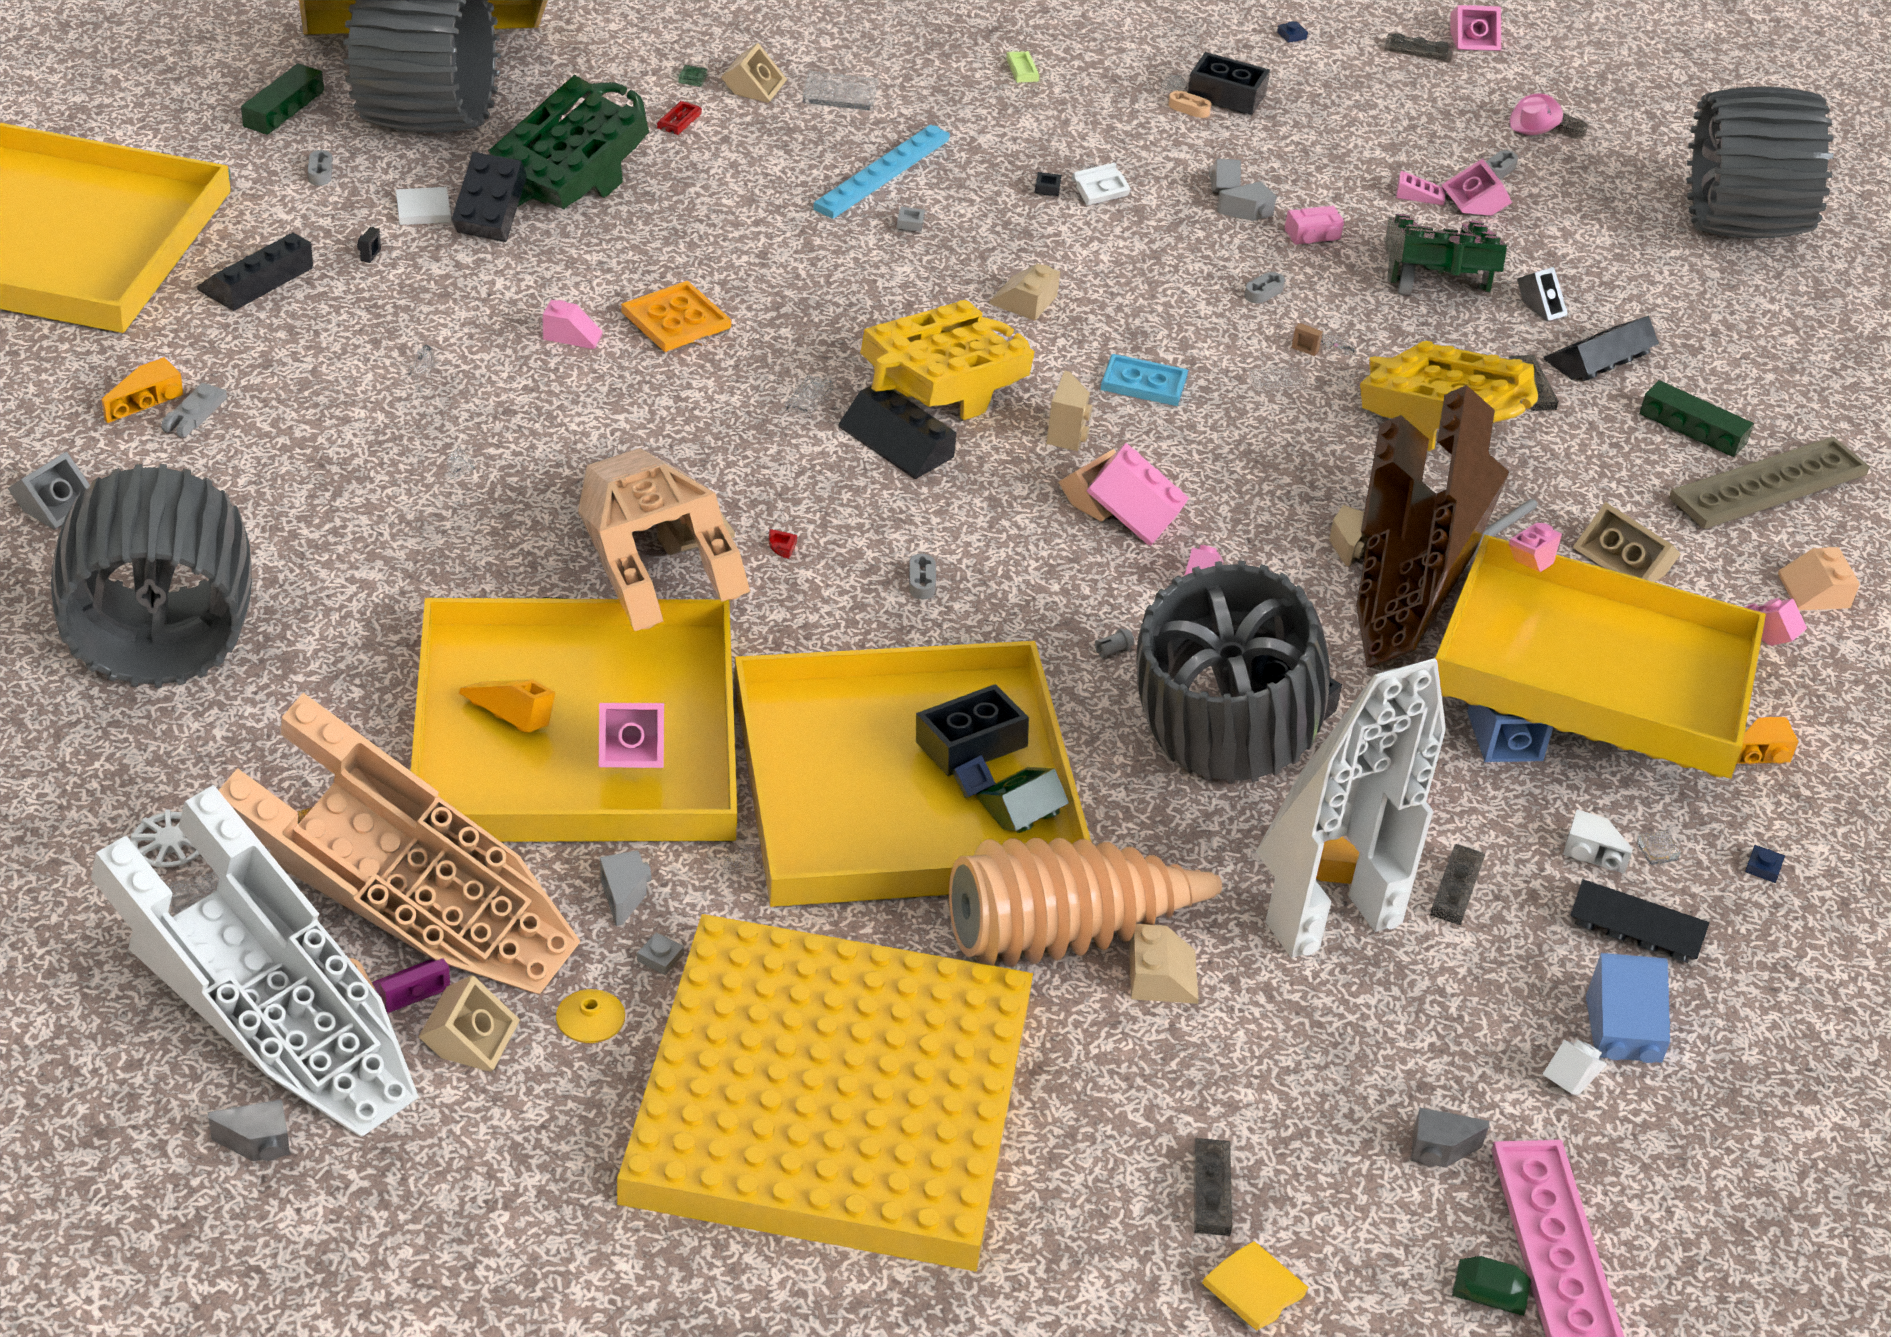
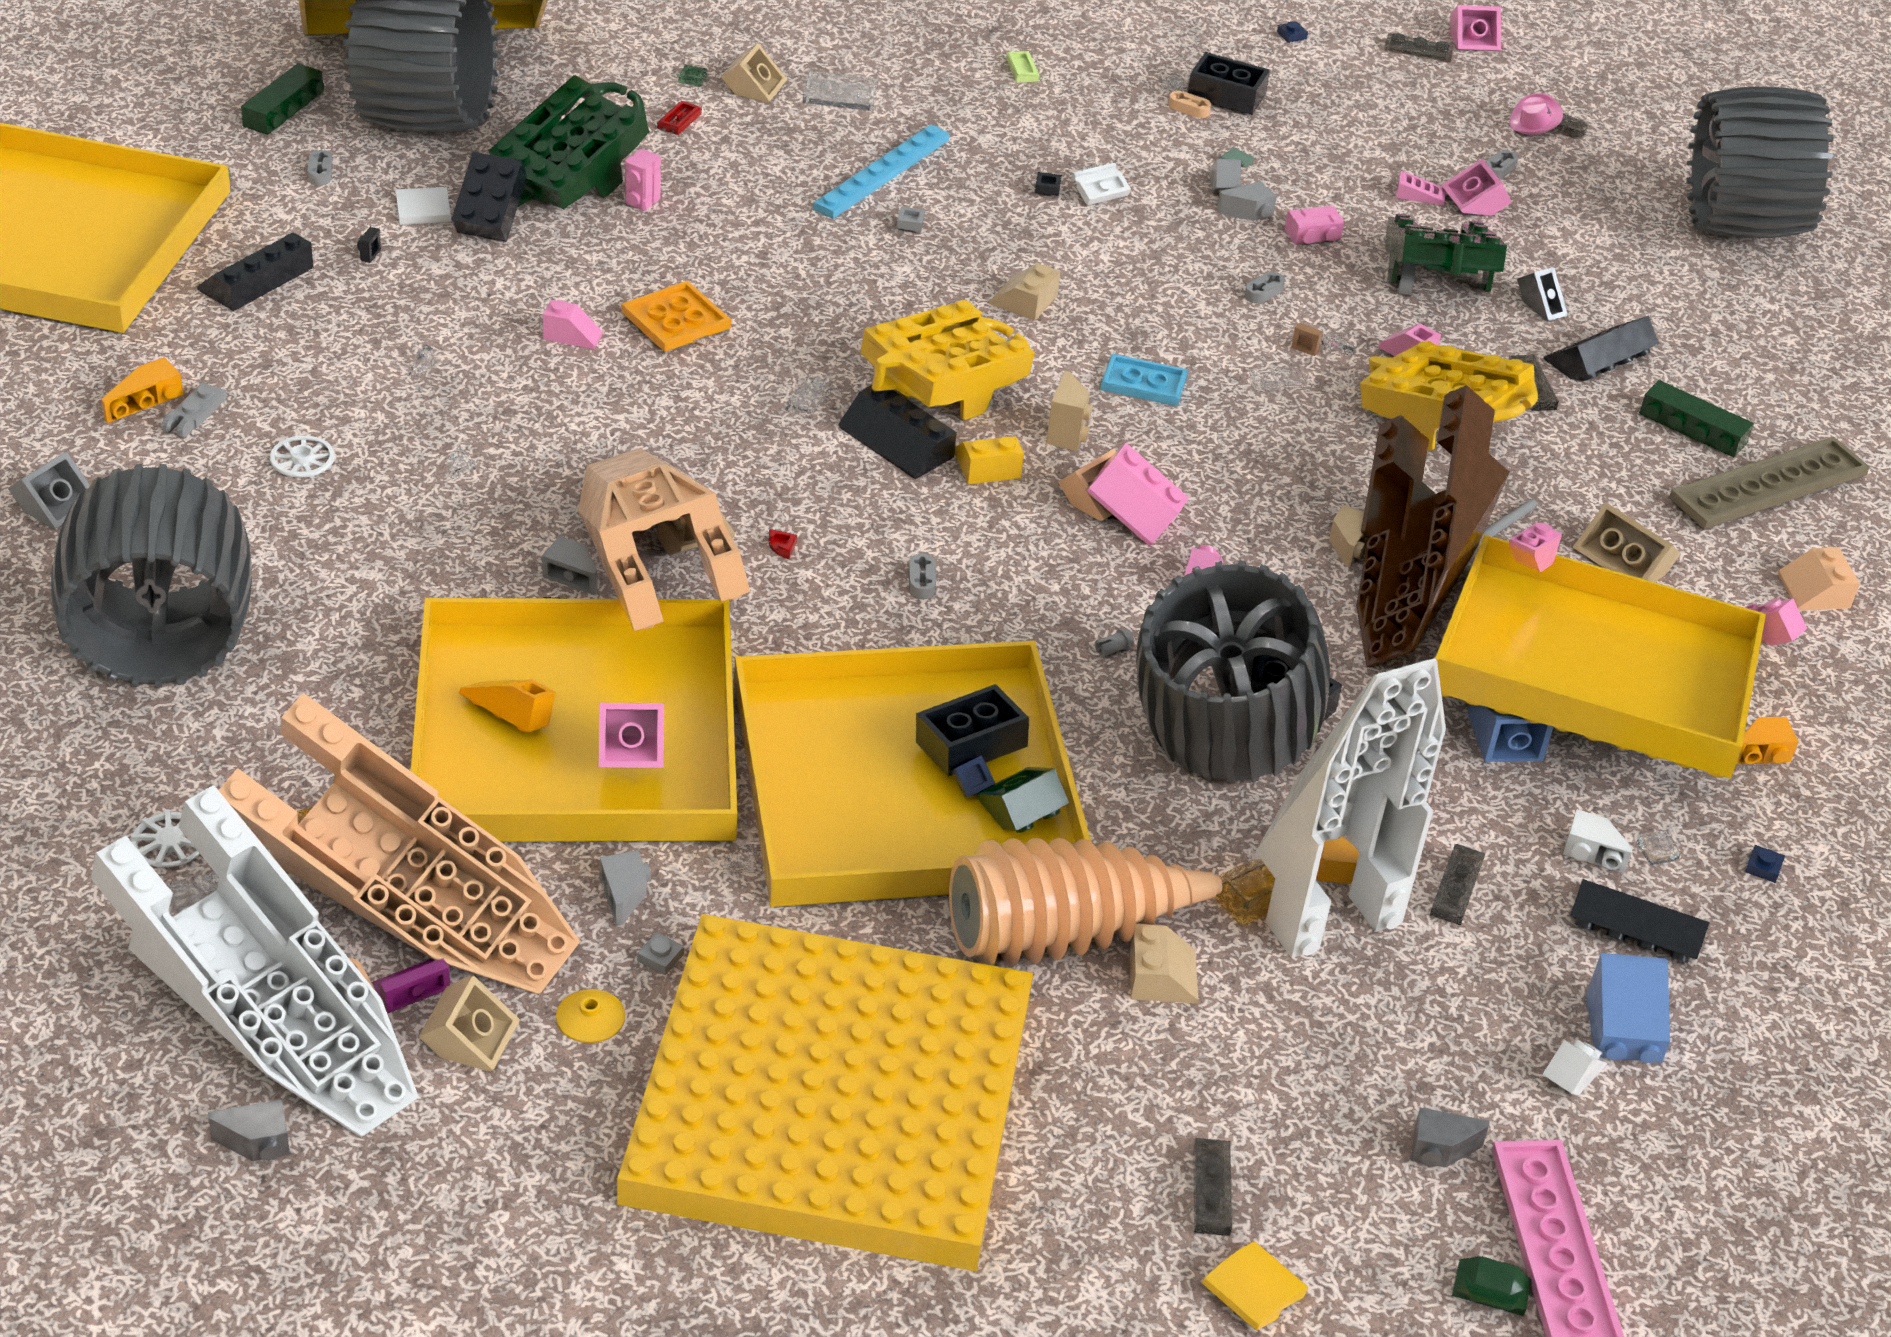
none -> white wheel [270,436,335,478]
none -> light grey slope [542,536,598,595]
none -> bright pink brick [625,149,661,210]
none -> yellow slope [954,436,1024,484]
none -> clear yellow slope [1214,859,1275,927]
none -> sand green tile [1220,148,1253,167]
none -> bright pink slope [1379,323,1441,356]

